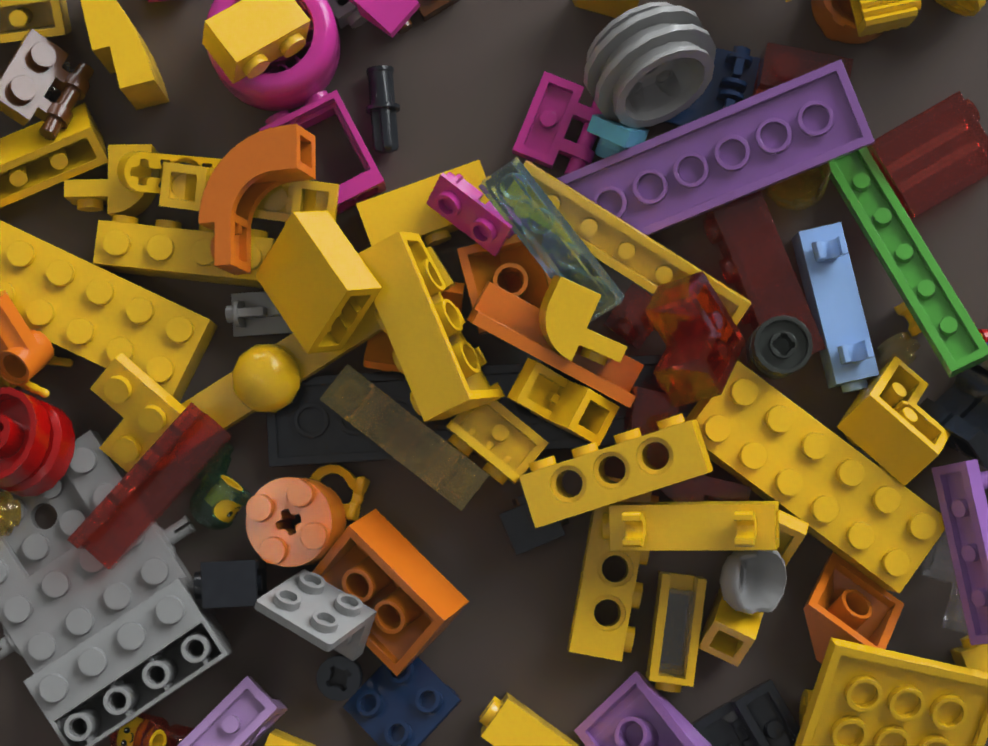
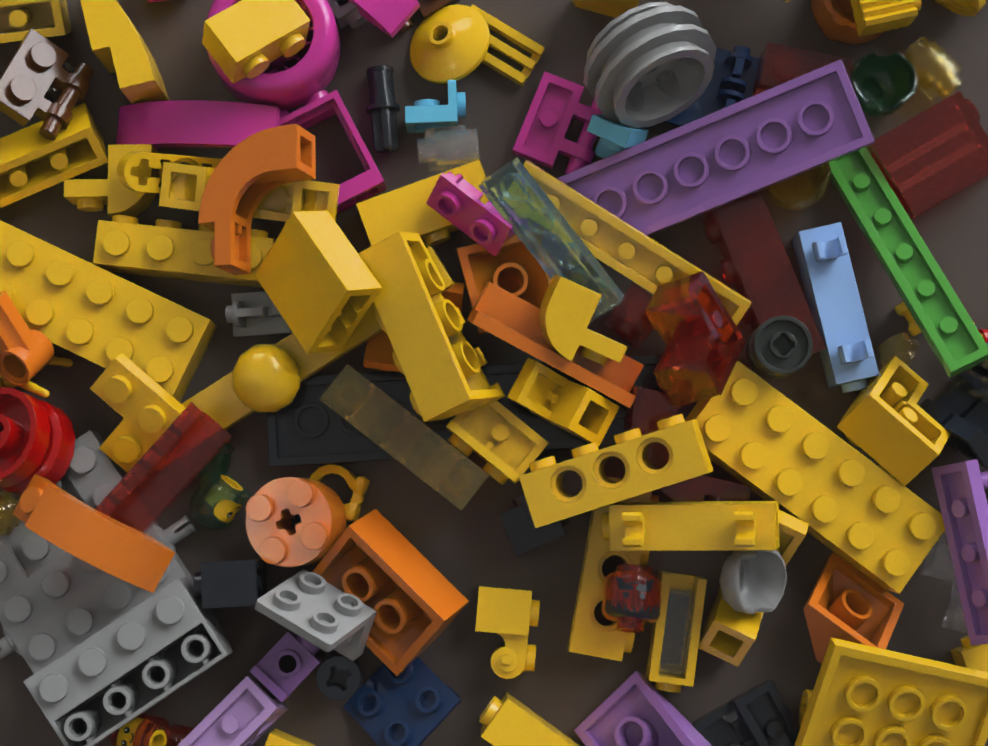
none -> orange arch [12,474,176,593]
none -> dark pink slope [116,100,280,151]
none -> medium lavender brick [249,631,323,703]
none -> medium azure bracket [405,80,466,133]
none -> yellow dish [410,4,490,84]
none -> clear brick [417,125,480,172]
none -> yellow tile [471,4,545,87]
none -> yellow brick [475,586,540,679]
none -> clear red head [602,564,663,633]
none -> clear green hair [848,51,919,117]
none -> clear yellow brick [899,35,963,100]

